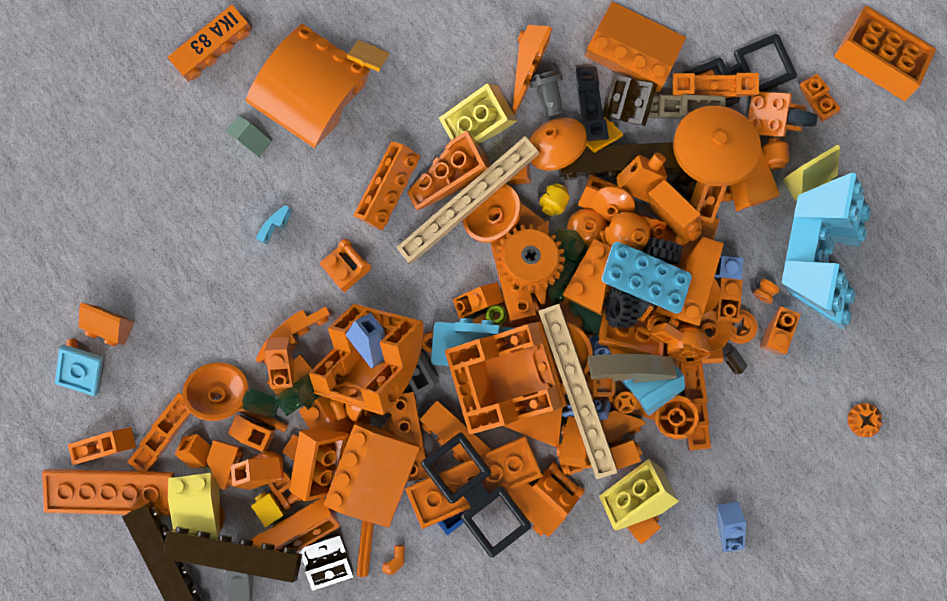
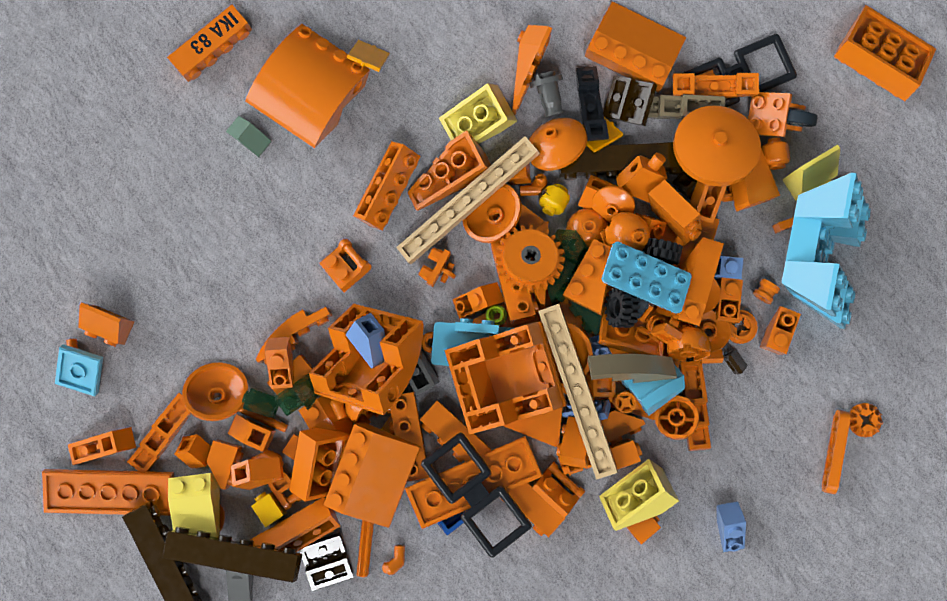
medium azure slope [256,205,293,244] -> none
orange slope [799,74,841,122] -> none
none -> orange hips [418,248,456,287]
none -> orange arm [520,173,548,196]
none -> orange tile [772,217,794,234]
none -> orange beam [822,410,851,494]

